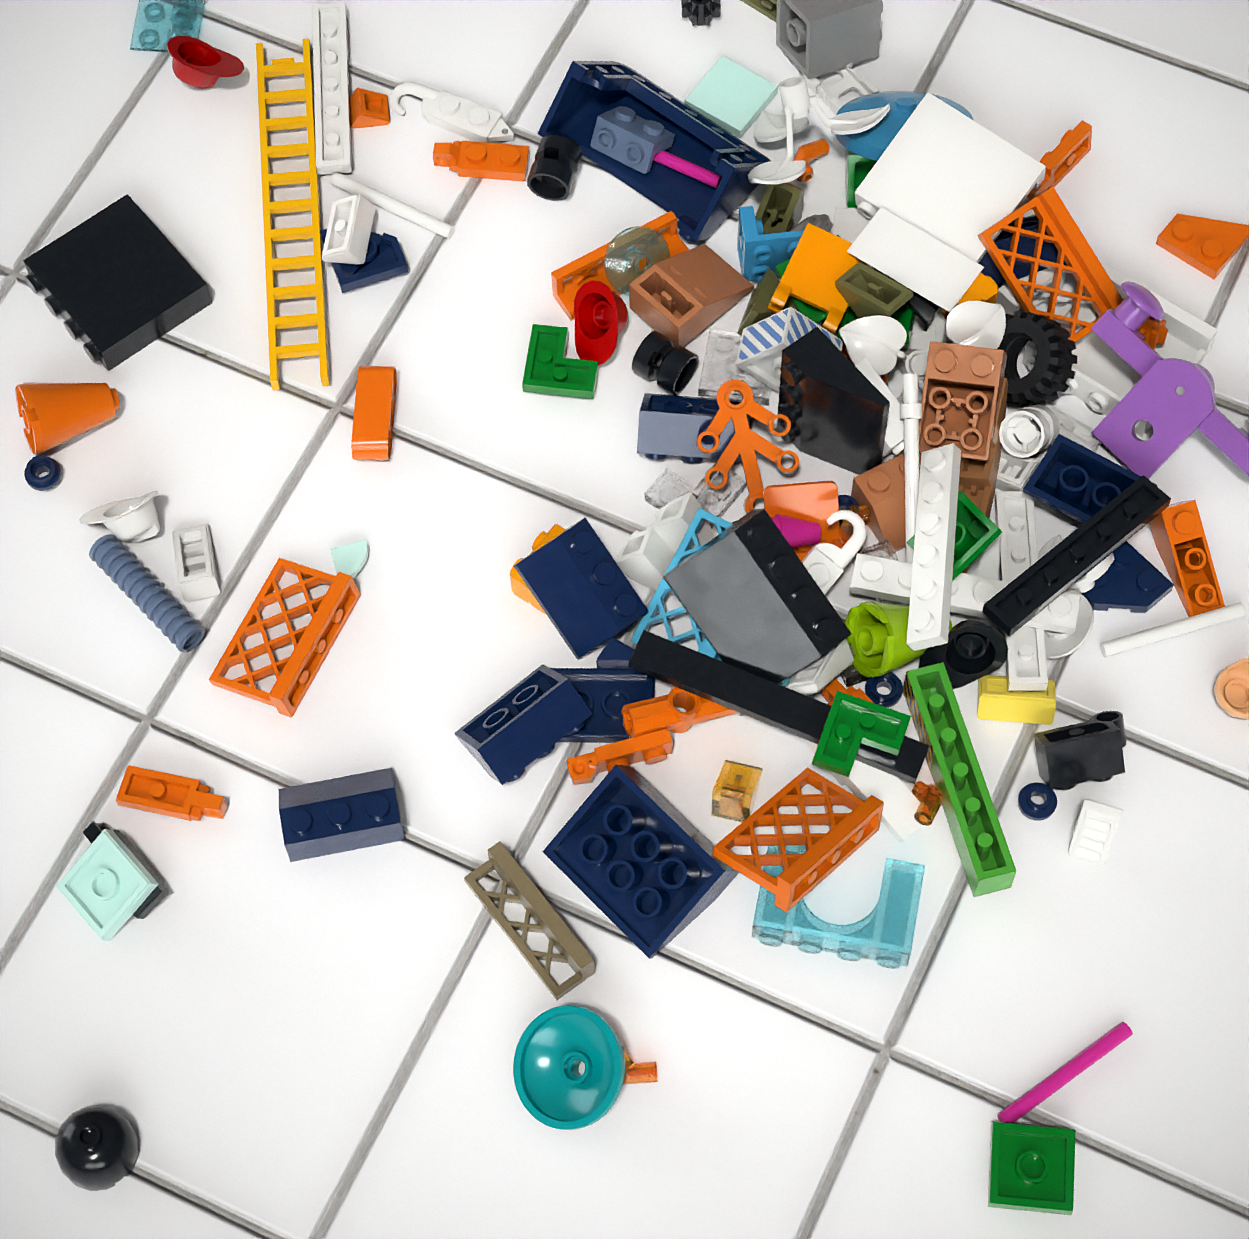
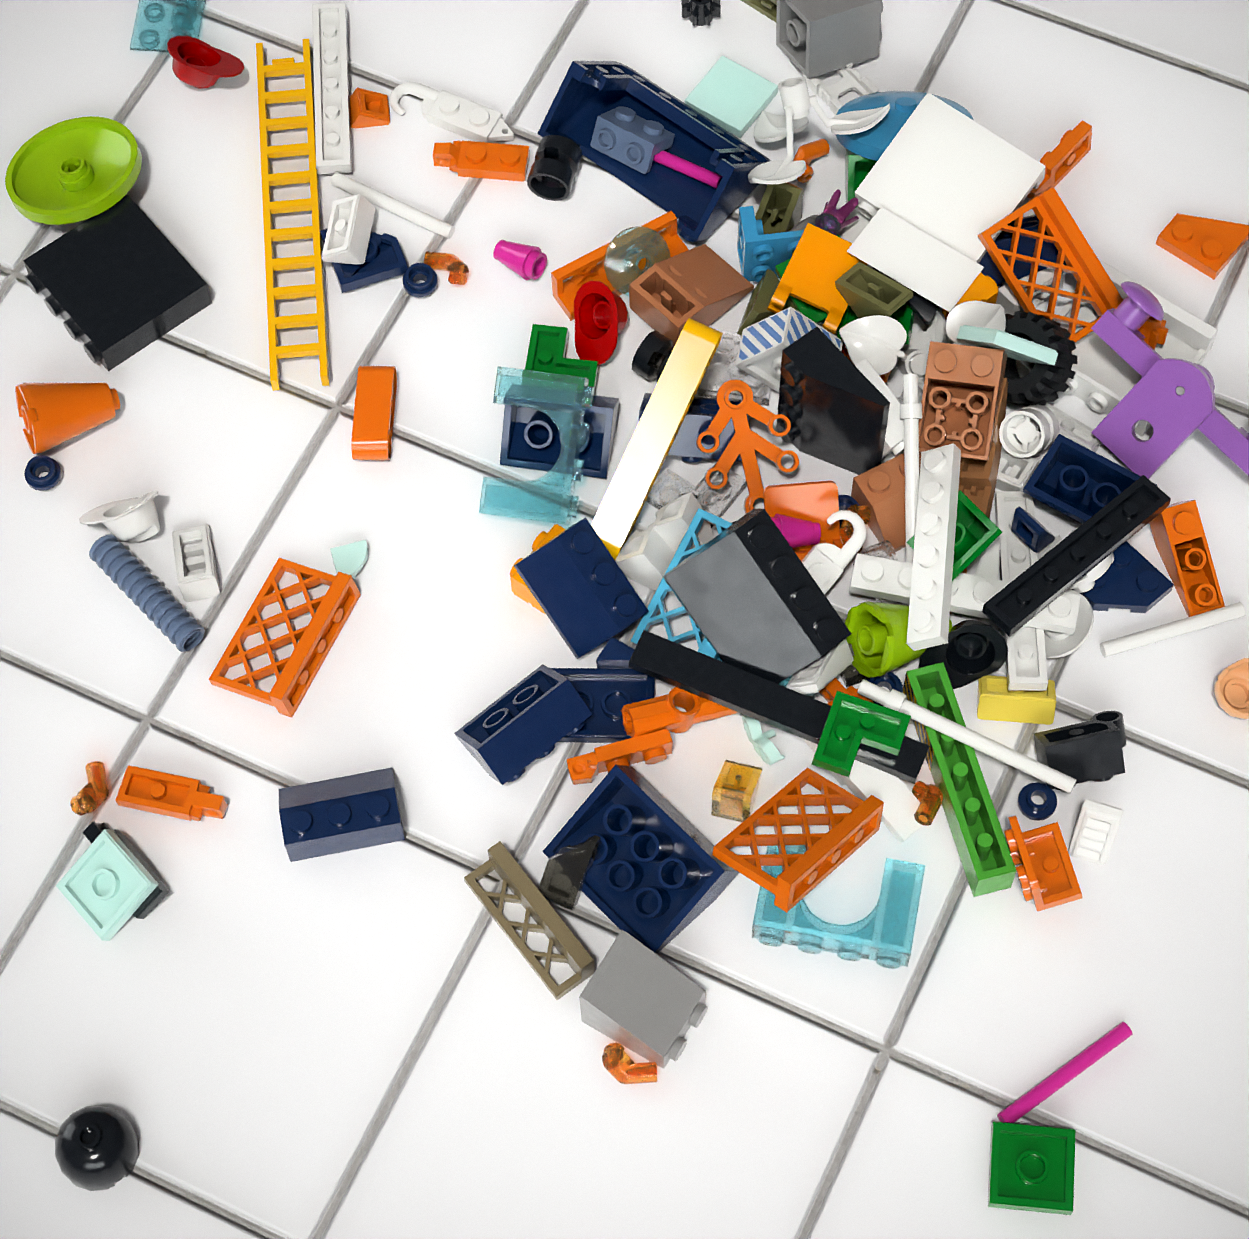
teal dish [513,1005,625,1130] -> none
none -> lime dish [5,116,142,225]
none -> clear orange arm [70,761,109,816]
none -> dark blue plate [403,263,438,297]
none -> clear orange arm [424,251,469,285]
none -> clear light blue arch [479,366,594,525]
none -> dark pink cone [493,240,547,280]
none -> dark blue slope [500,385,619,479]
none -> clear smoke slope [539,835,601,911]
none -> light grey slope [579,930,708,1069]
none -> beam [591,318,723,560]
none -> light aqua piece [742,715,785,765]
none -> flat silver piece [815,189,859,236]
none -> white bar [857,679,1077,794]
none -> light aqua tile [957,325,1058,365]
none -> orange bracket [1004,815,1083,912]
none -> dark blue slope [1011,506,1055,553]

